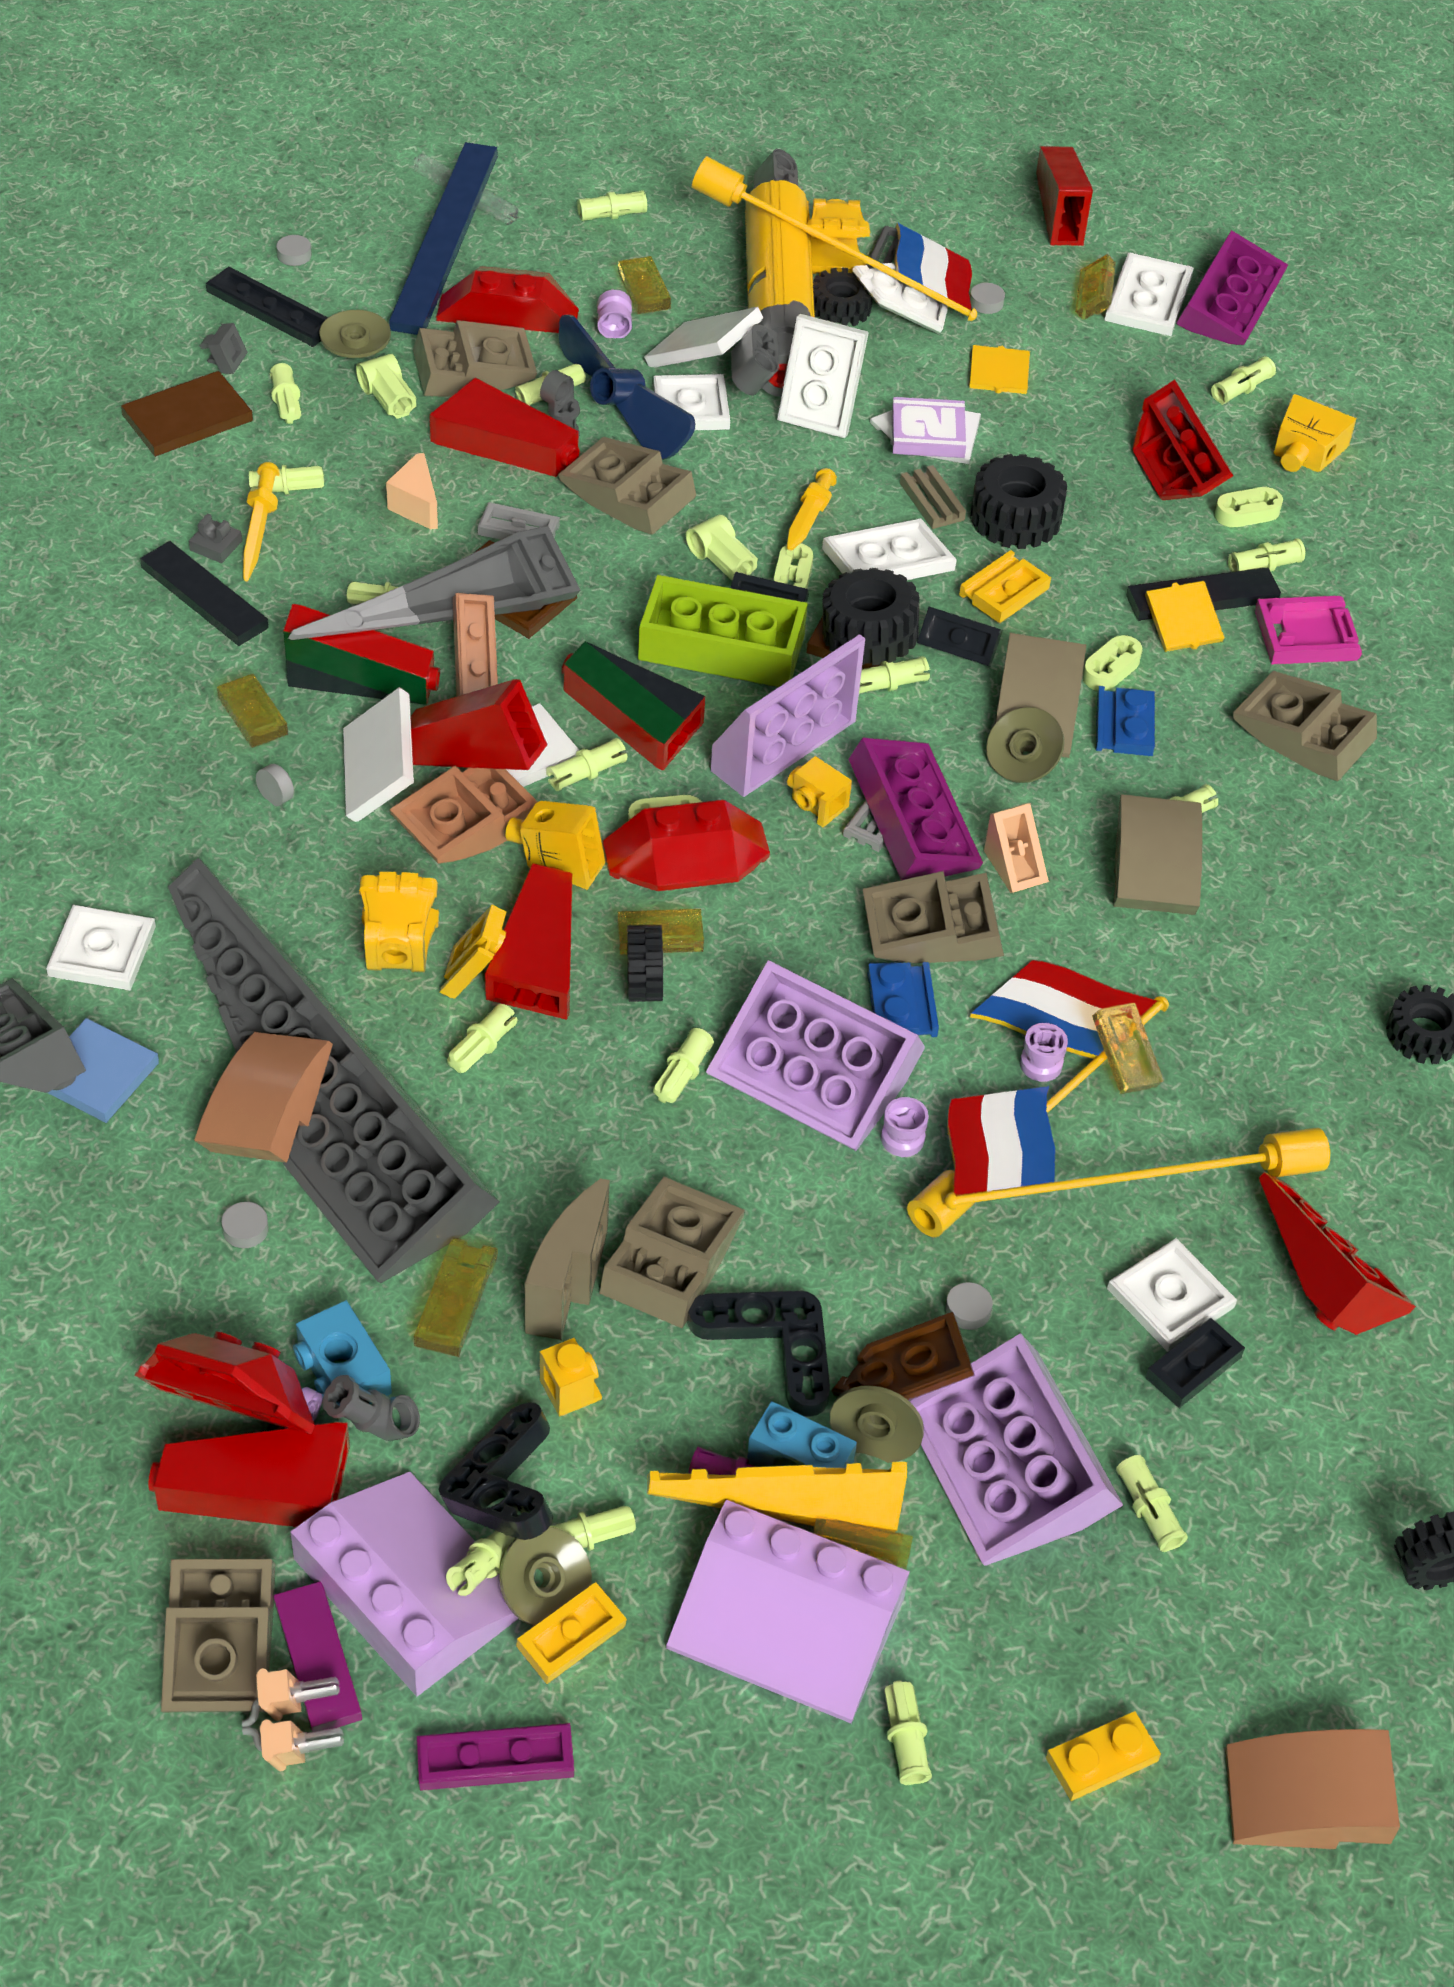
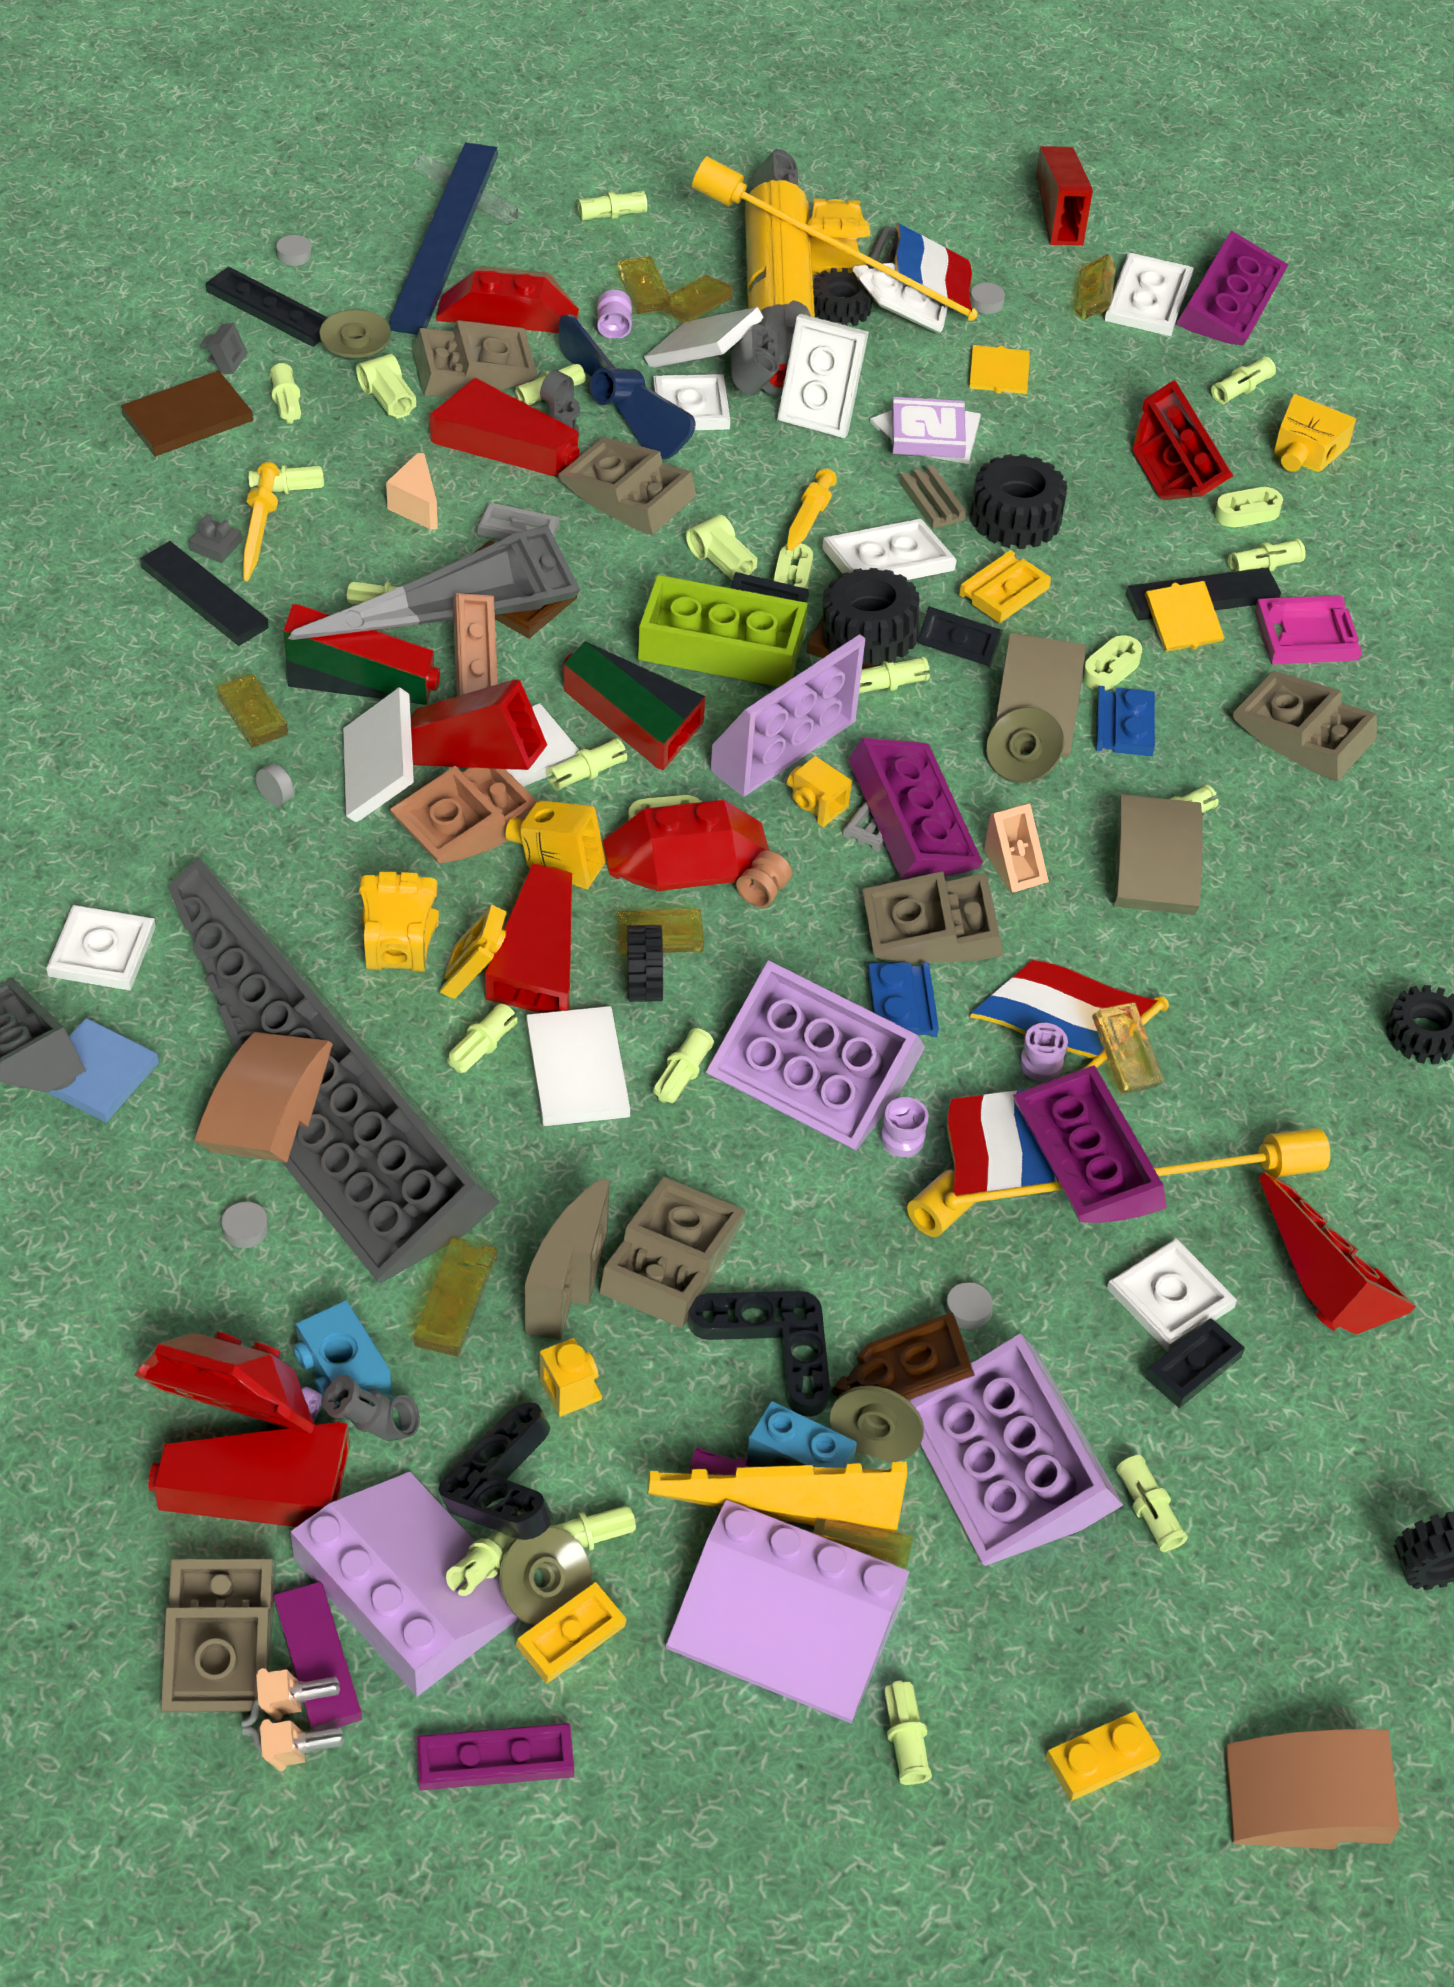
none -> white tile [526,1006,630,1126]
none -> clear yellow plate [662,275,733,322]
none -> nougat wheel [736,850,793,908]
none -> magenta slope [1013,1065,1167,1223]

